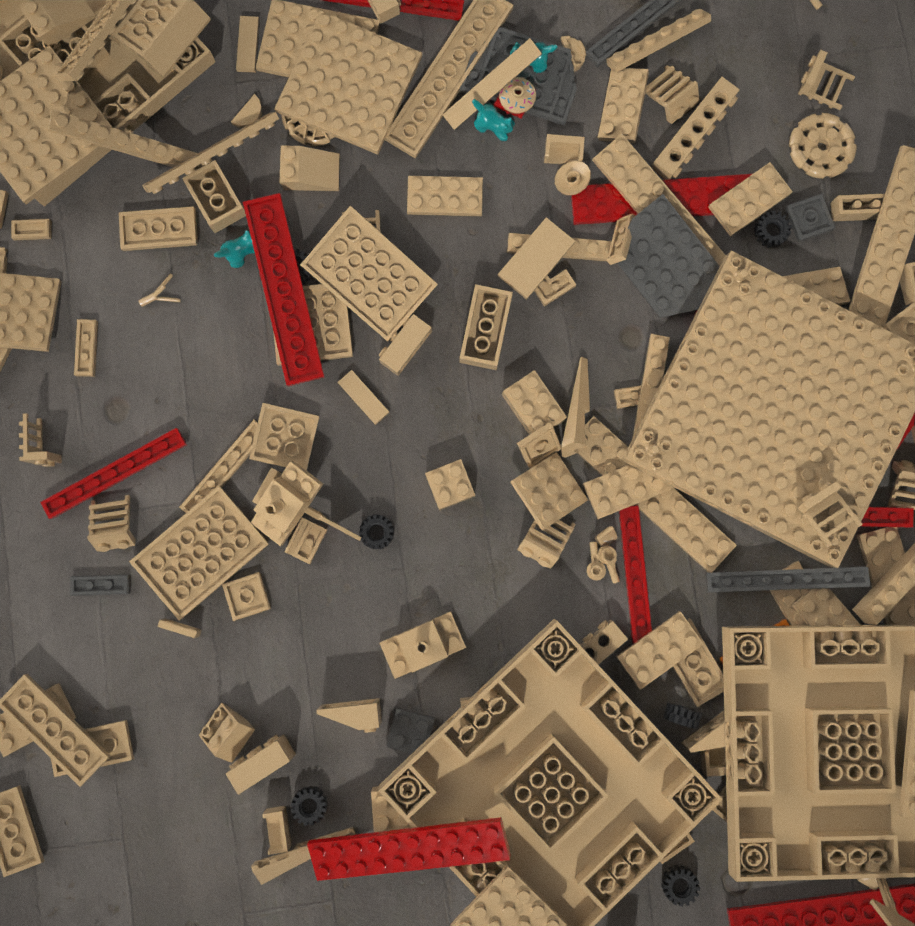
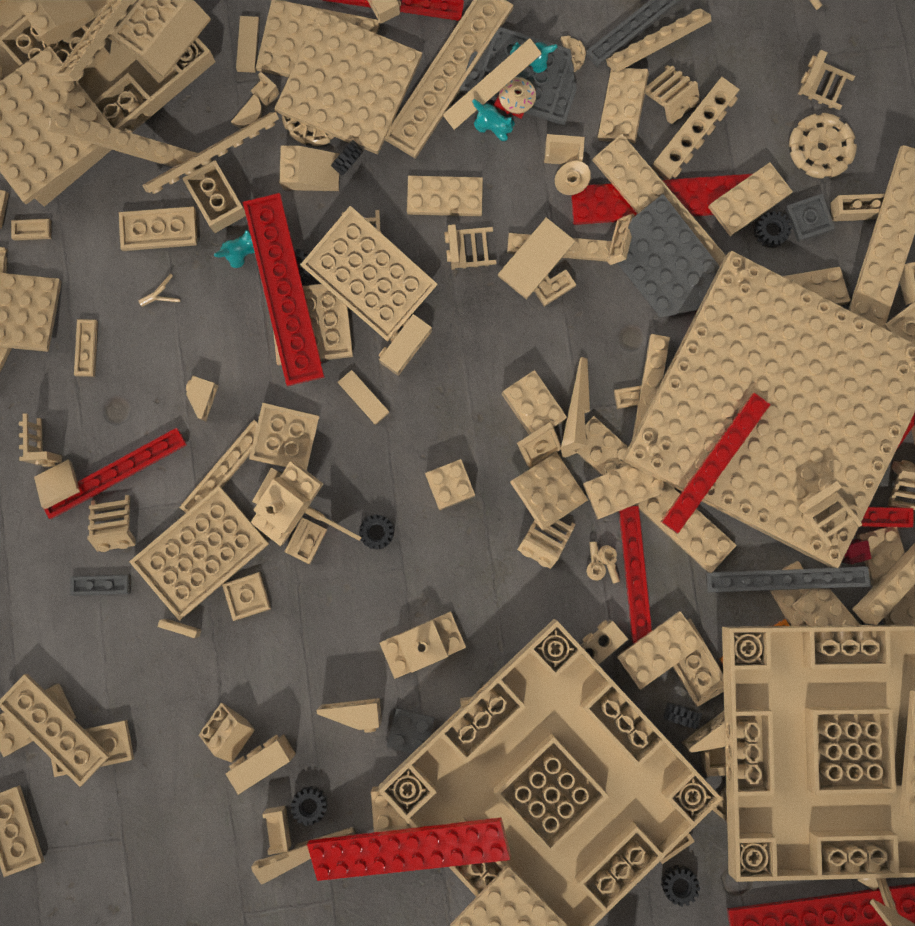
tan brick [459,284,513,370] -> none
tan slope [594,526,617,547] -> none
none -> tan tile [34,460,80,509]
none -> tan slope [186,376,218,421]
none -> tan panel [251,72,280,106]
none -> black tyre [331,140,364,176]
none -> tan plate [445,225,496,270]
none -> red plate [660,393,771,534]
none -> dark red brick [841,539,872,564]

